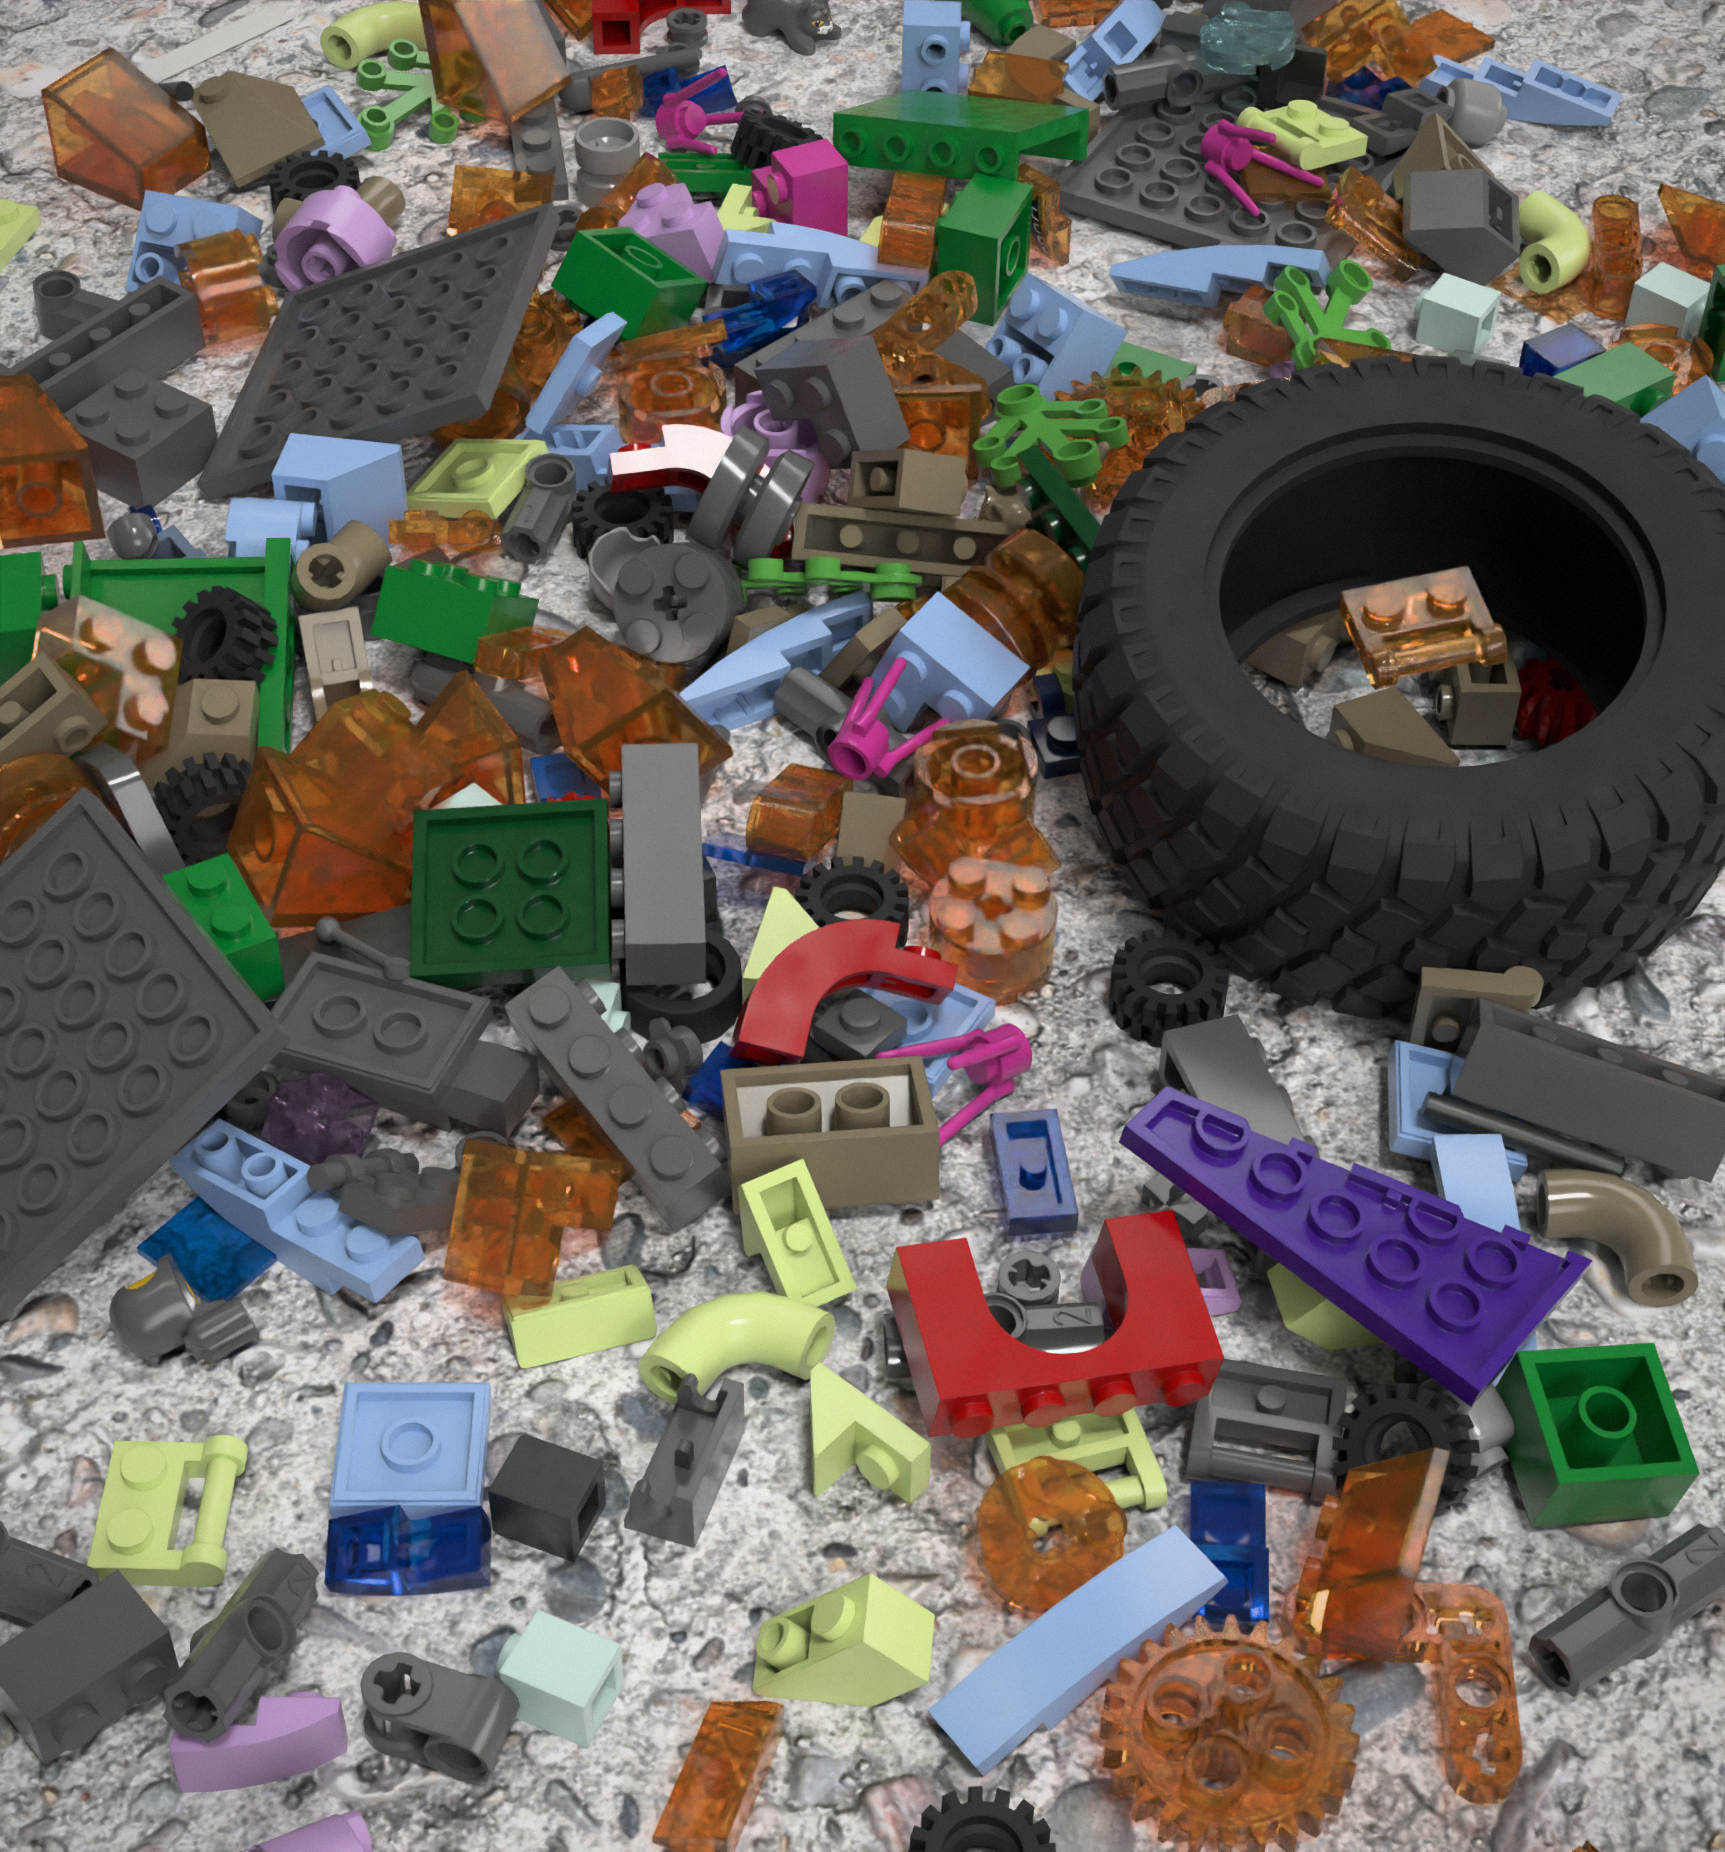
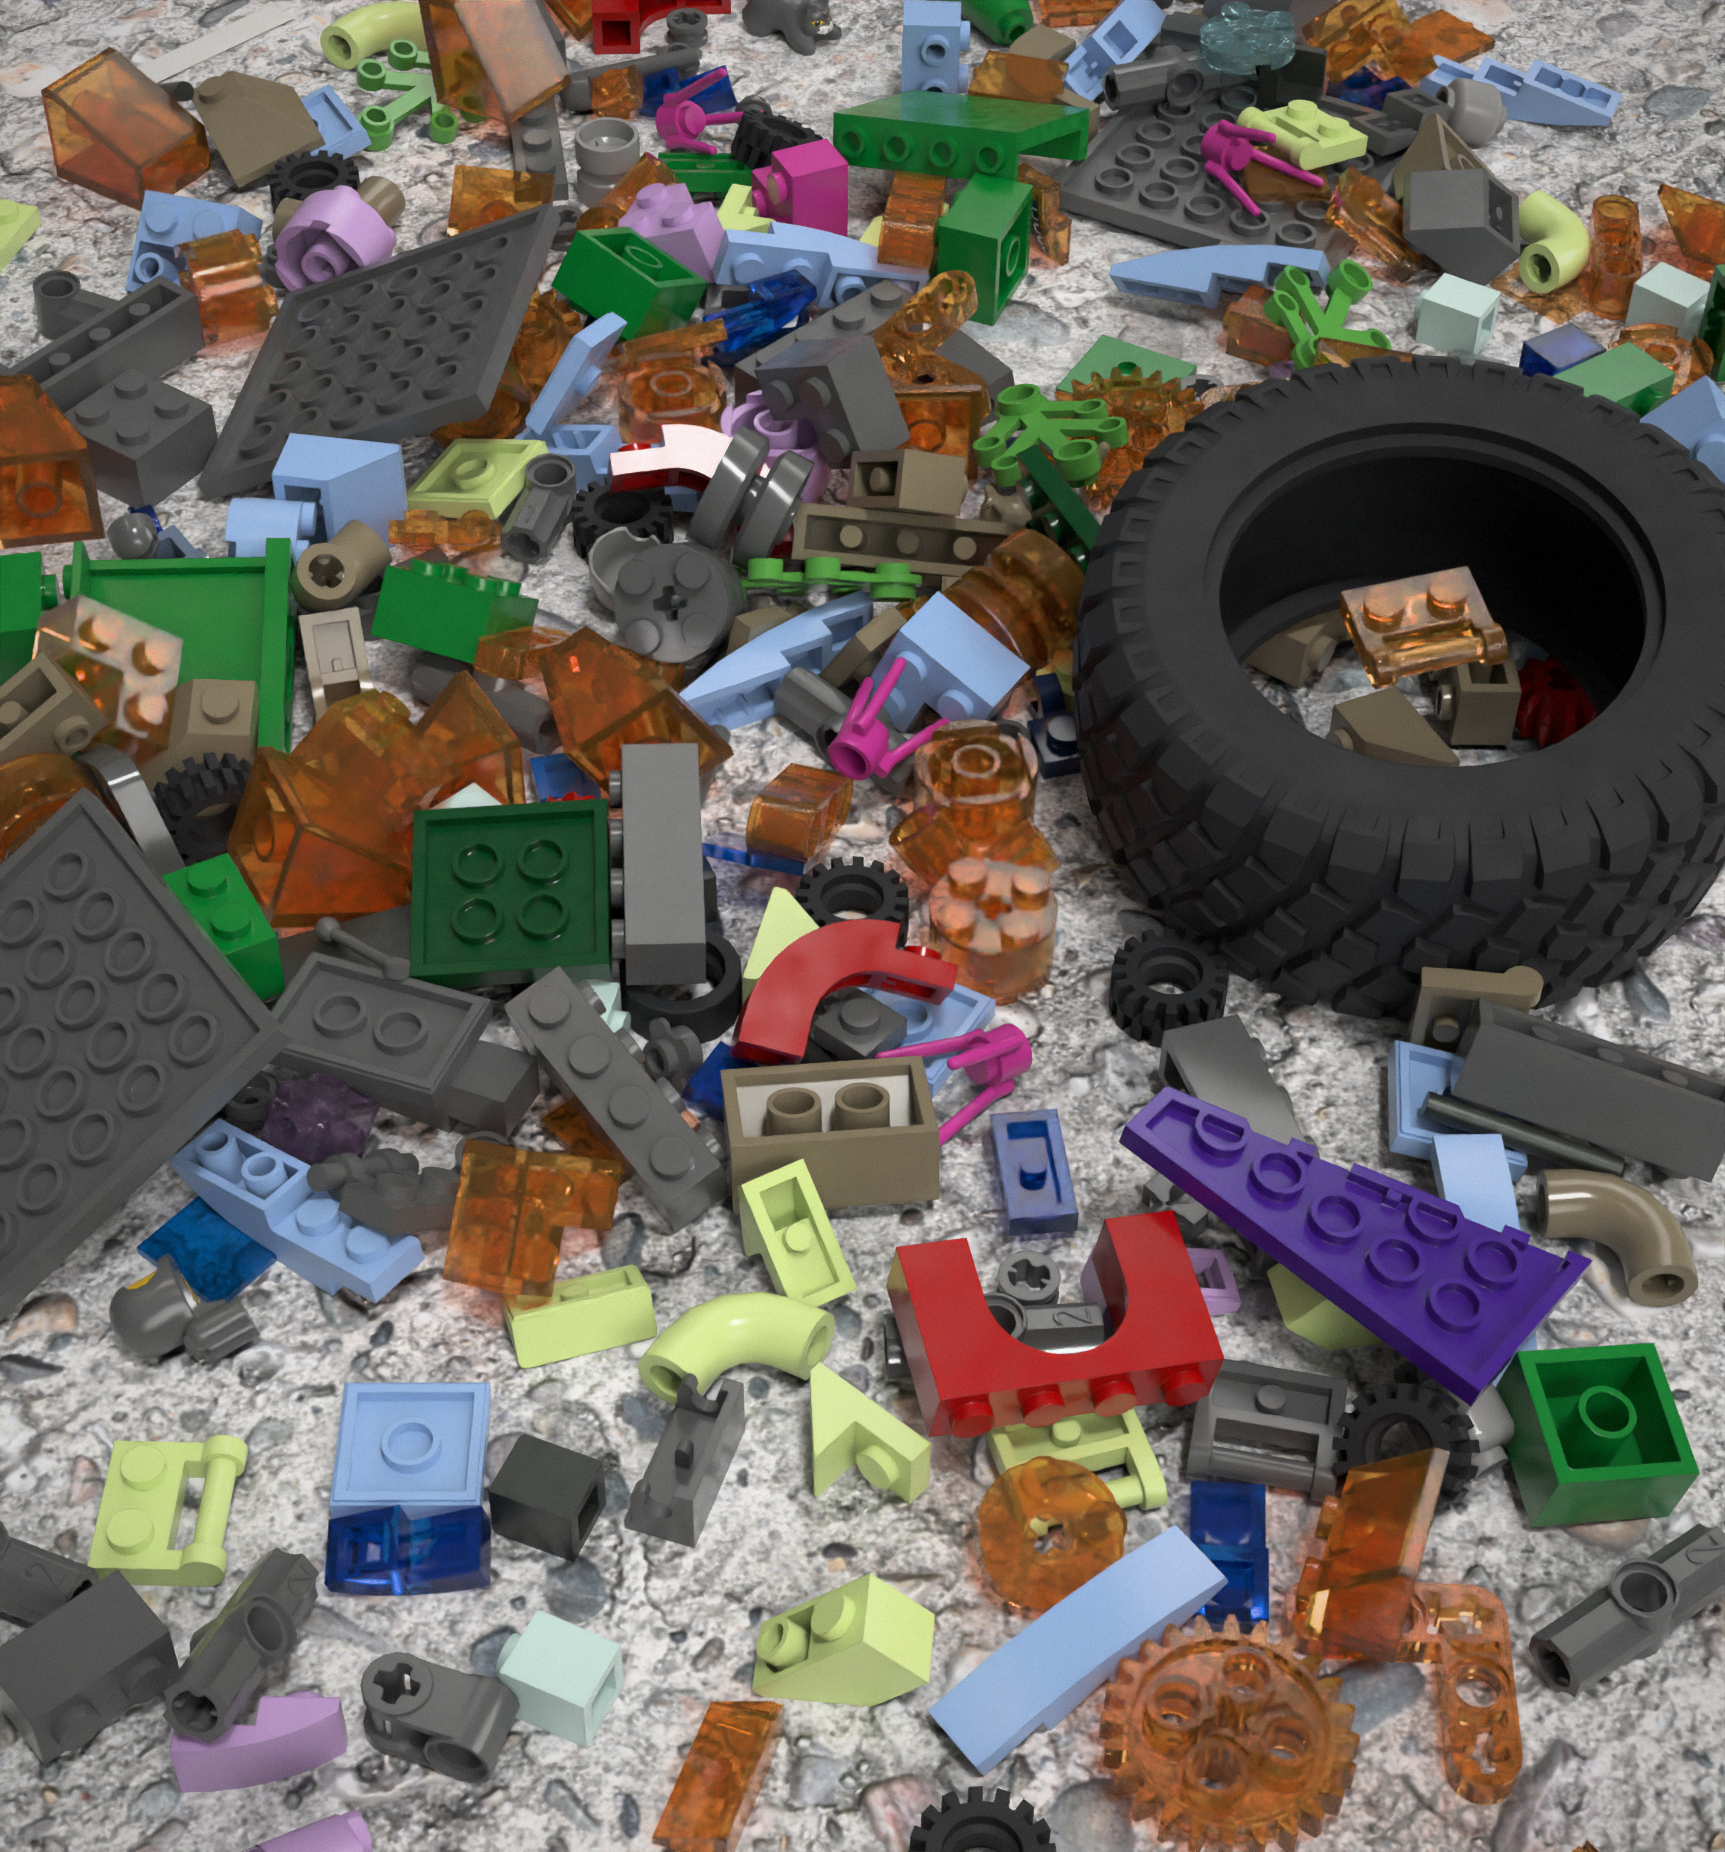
black tyre [164,585,279,685] -> none
dark tan slope [836,791,914,874] -> none
light blue slope [985,272,1128,401] -> none

